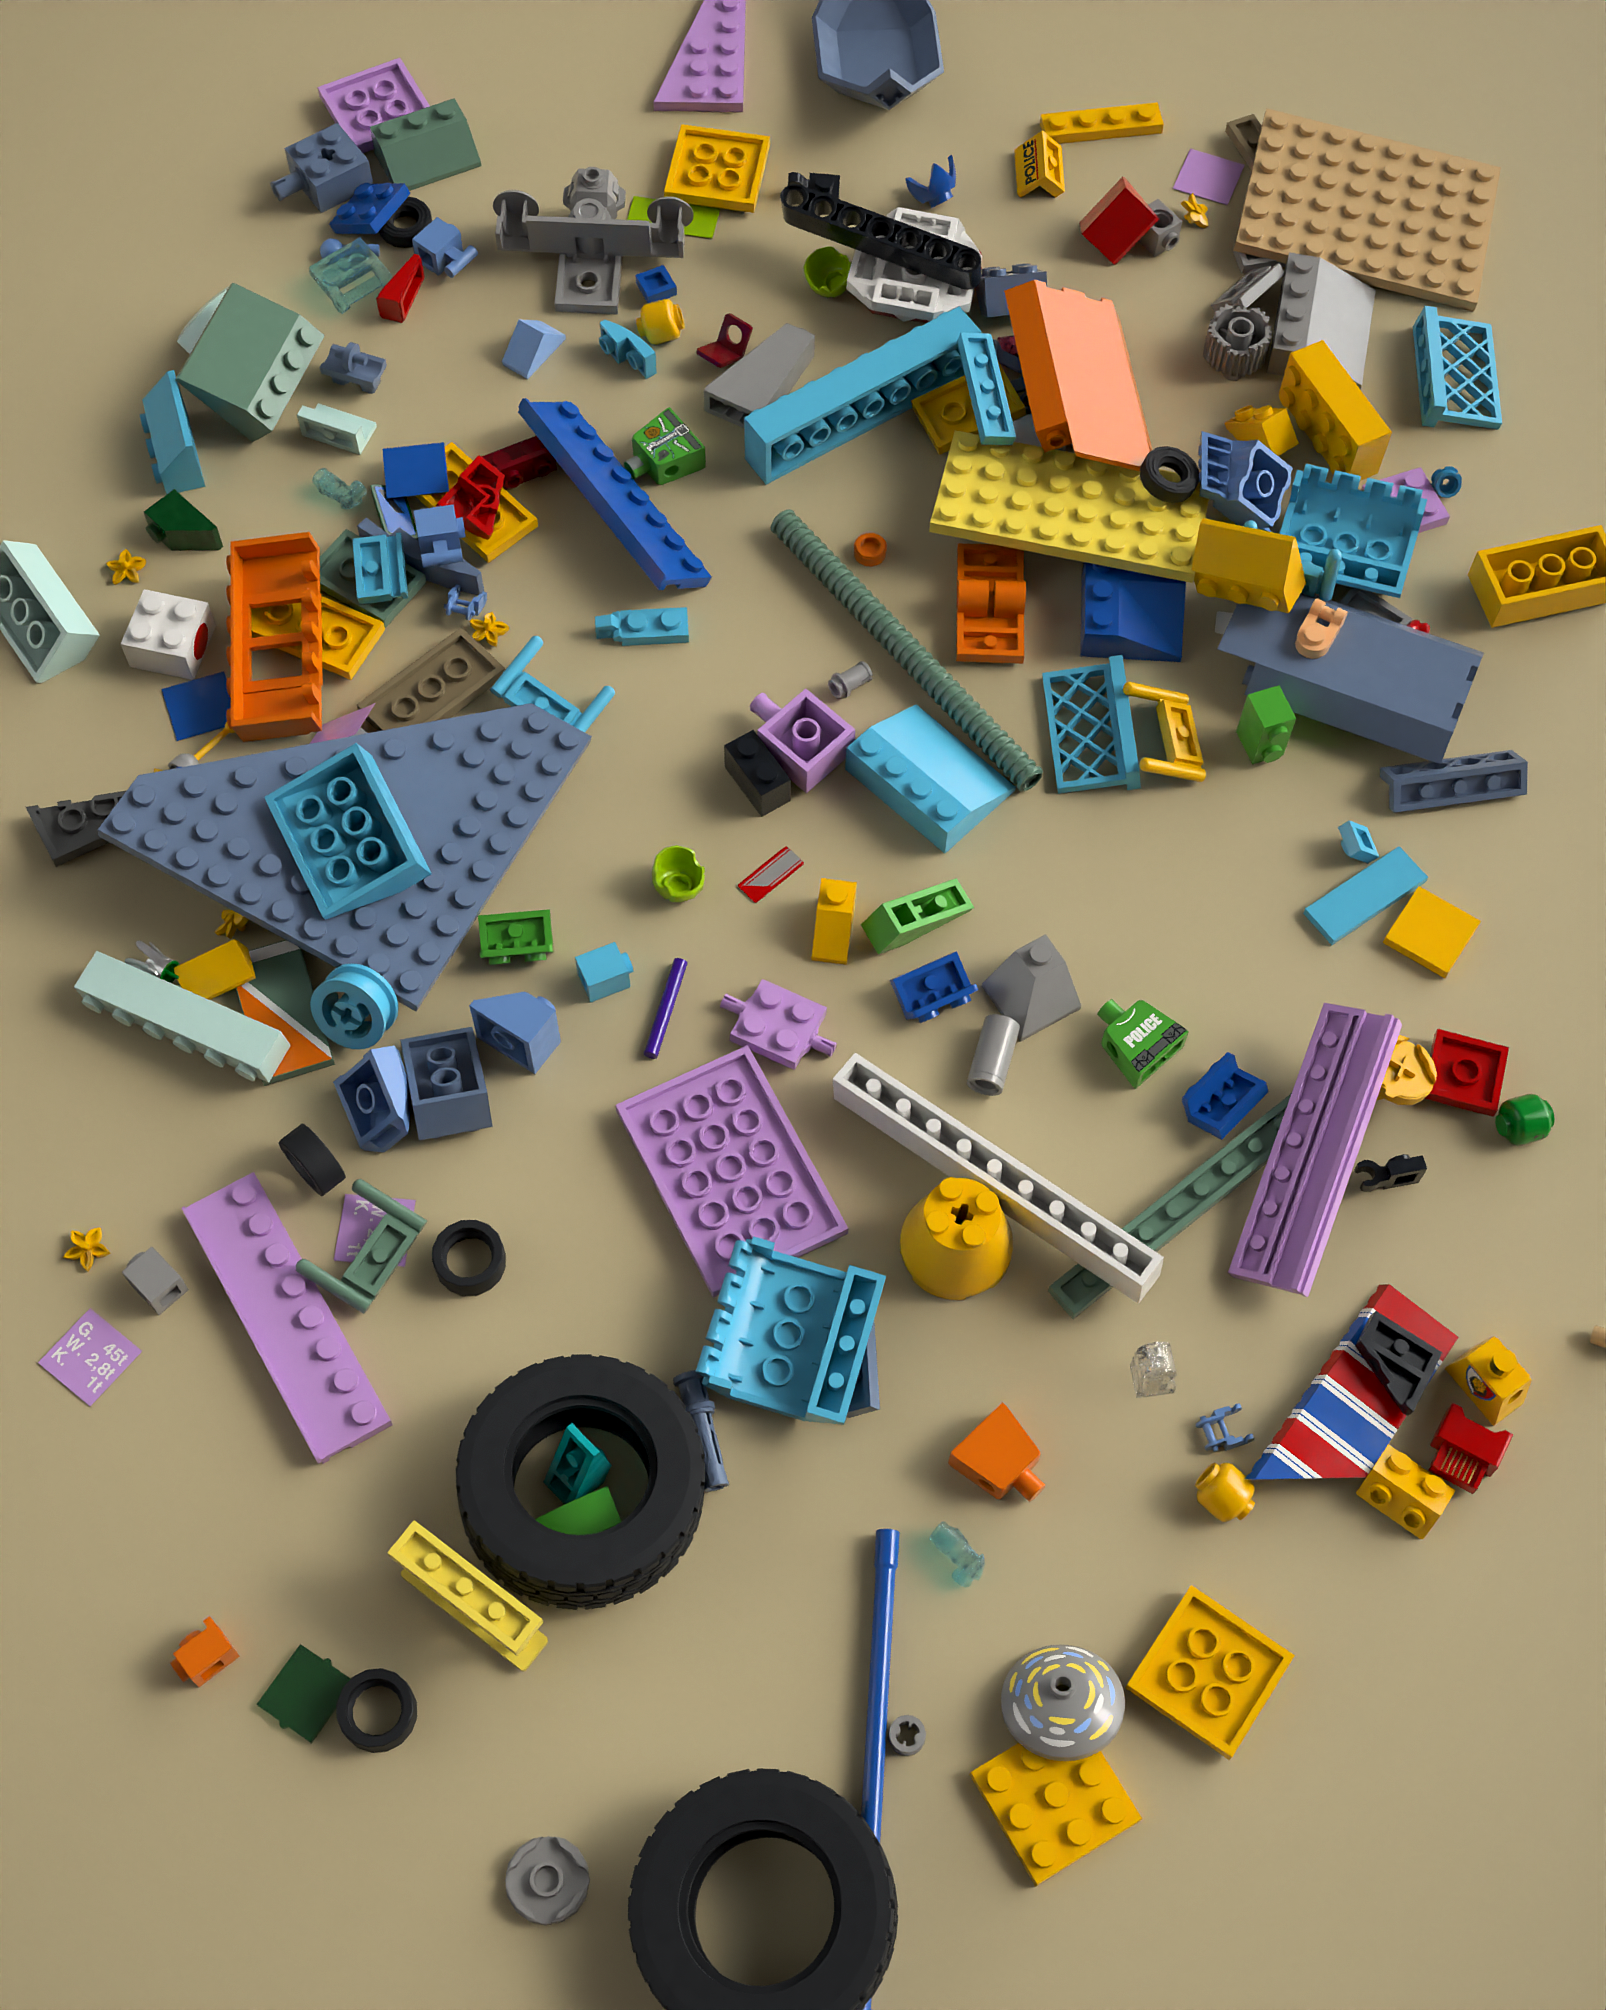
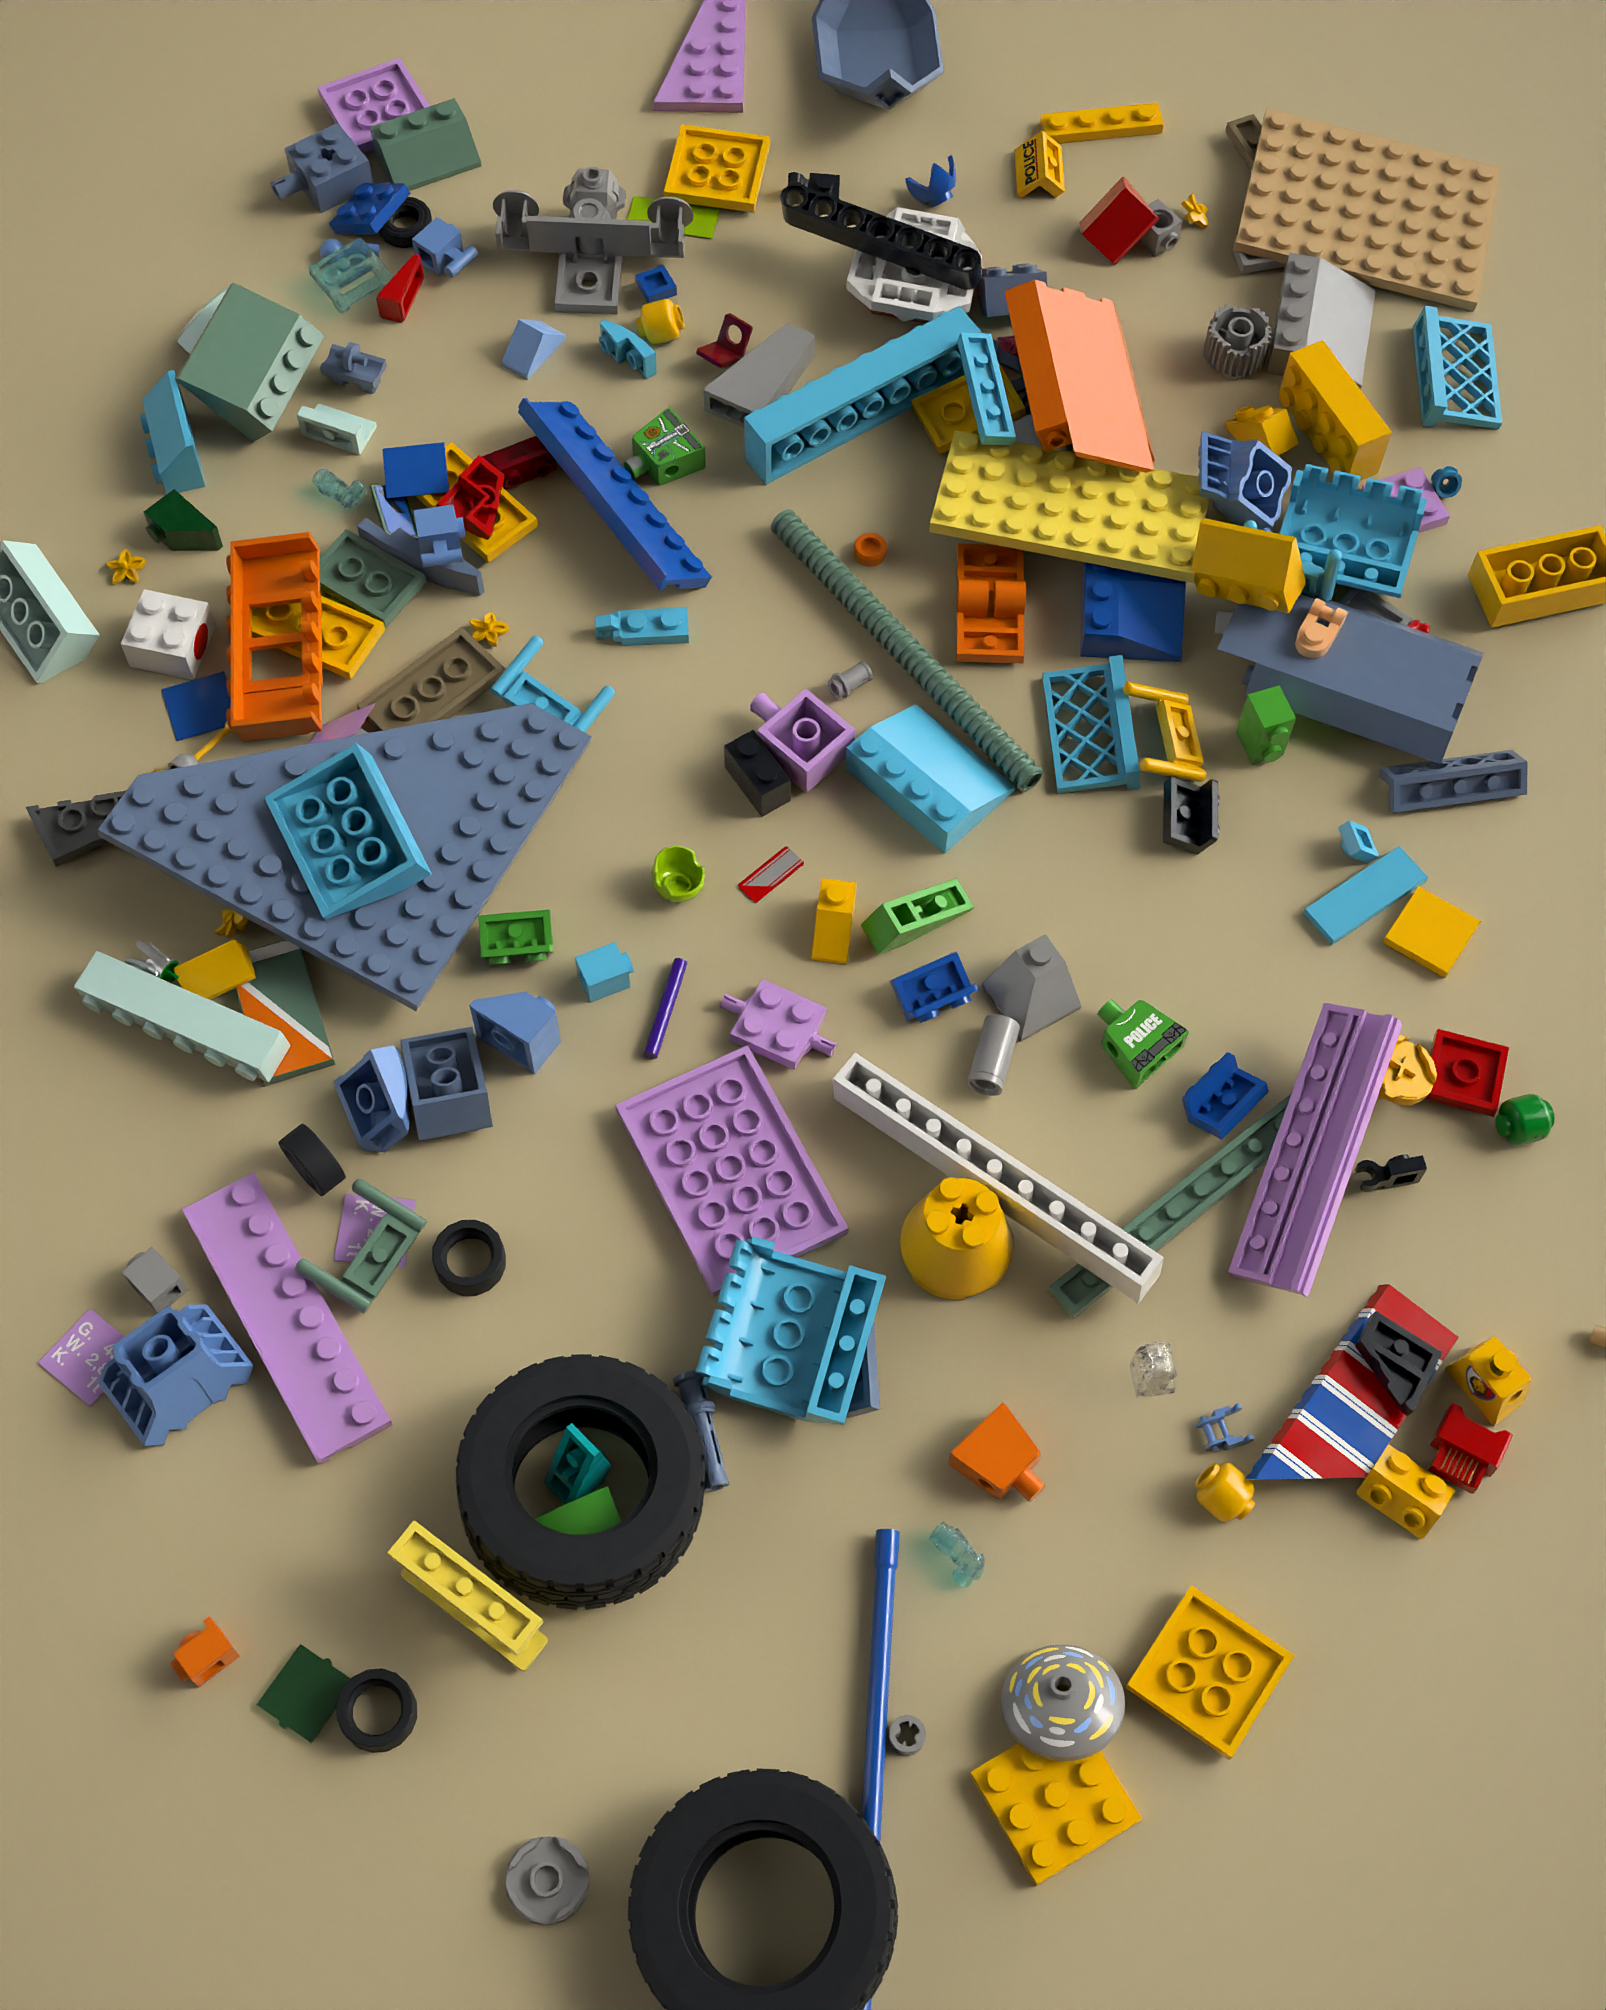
yellow plant [63,1227,111,1272] -> none
medium azure wheel [310,964,399,1050] -> none
medium azure plate [352,532,408,605] -> none
medium blue piece [444,585,487,621] -> none
lime hair [803,246,852,298] -> none
black tyre [1140,446,1200,503] -> none
lavender sticker [1173,148,1245,205] -> none
light grey plate [1211,263,1285,312] -> none
none -> medium blue slope [98,1304,254,1446]
none -> black bracket [1163,777,1220,854]

